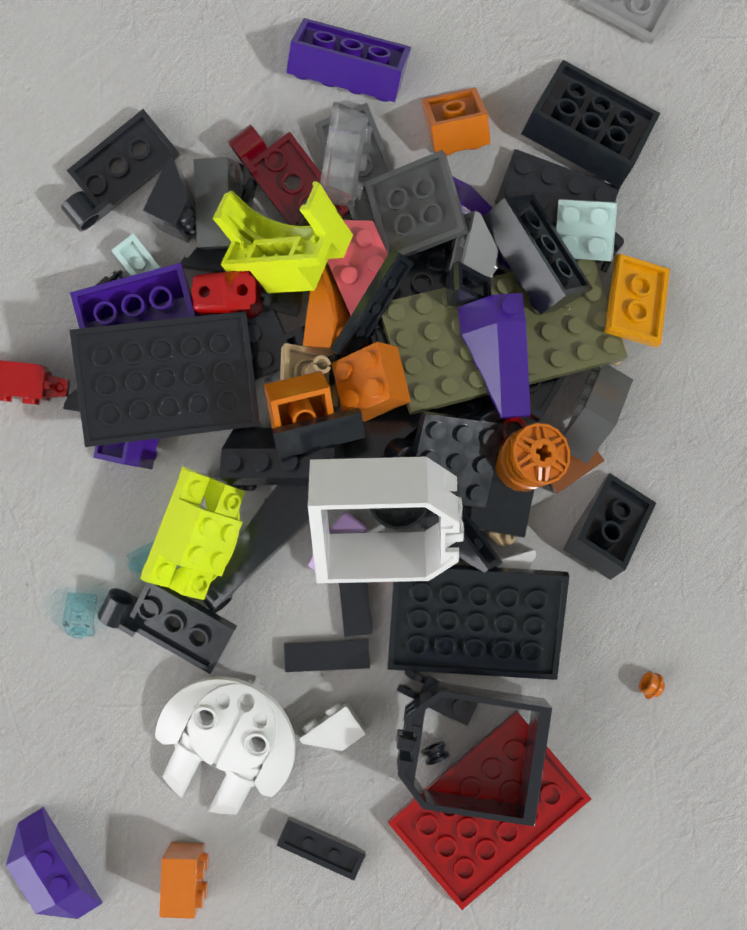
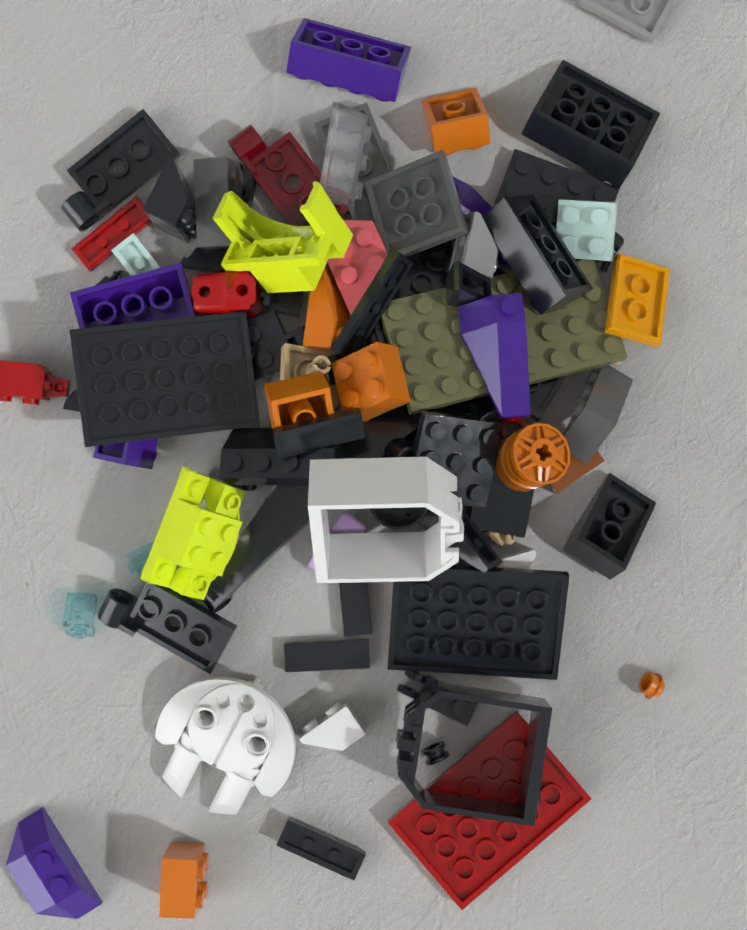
none -> red tile [71,196,152,272]

